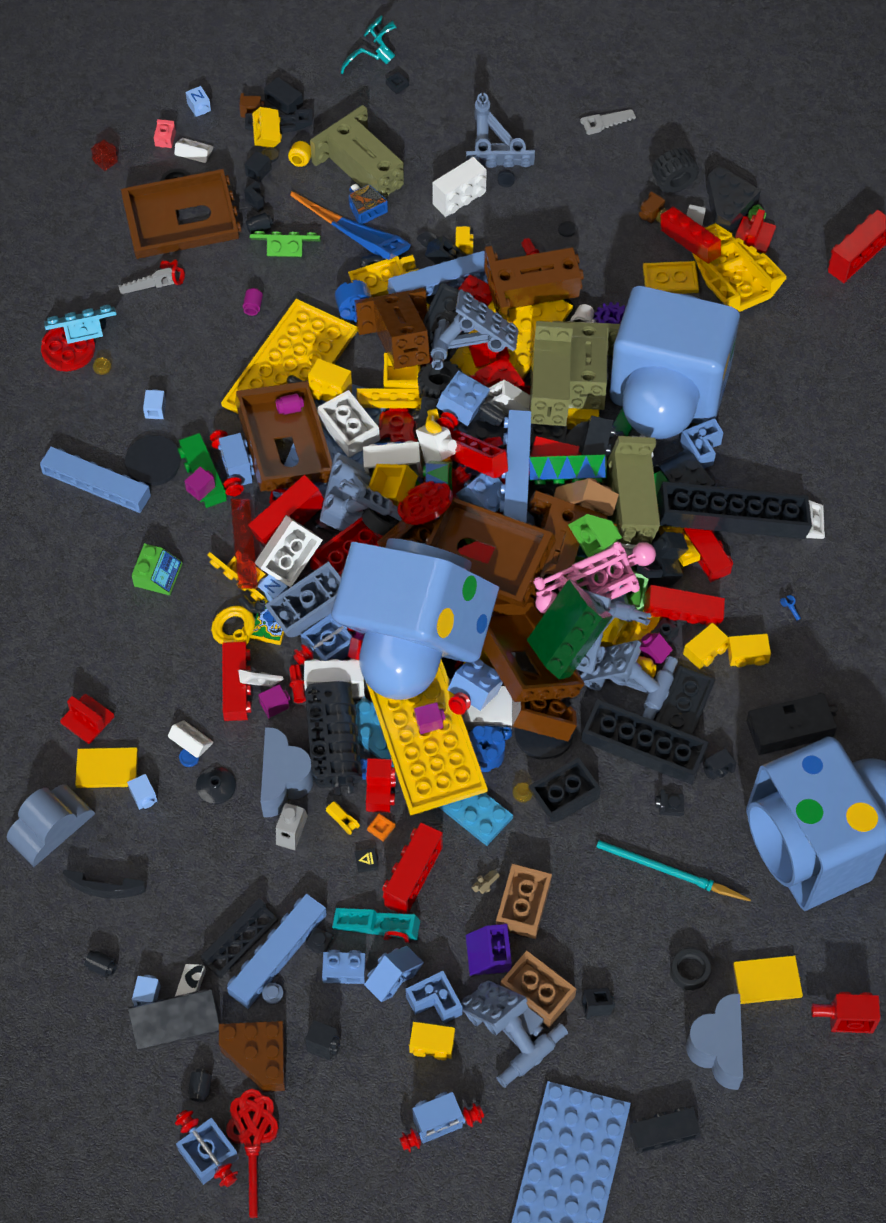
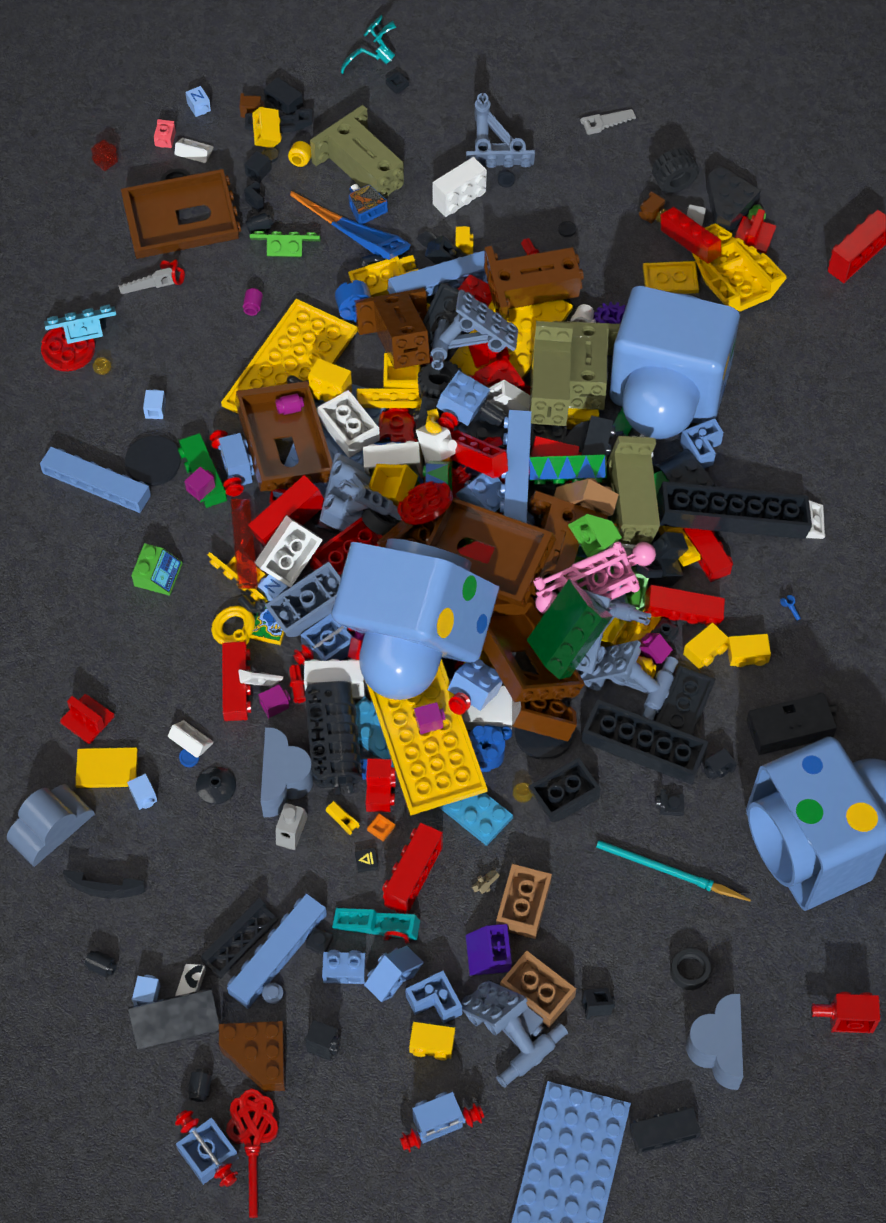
yellow tile [733,956,803,1004] -> none

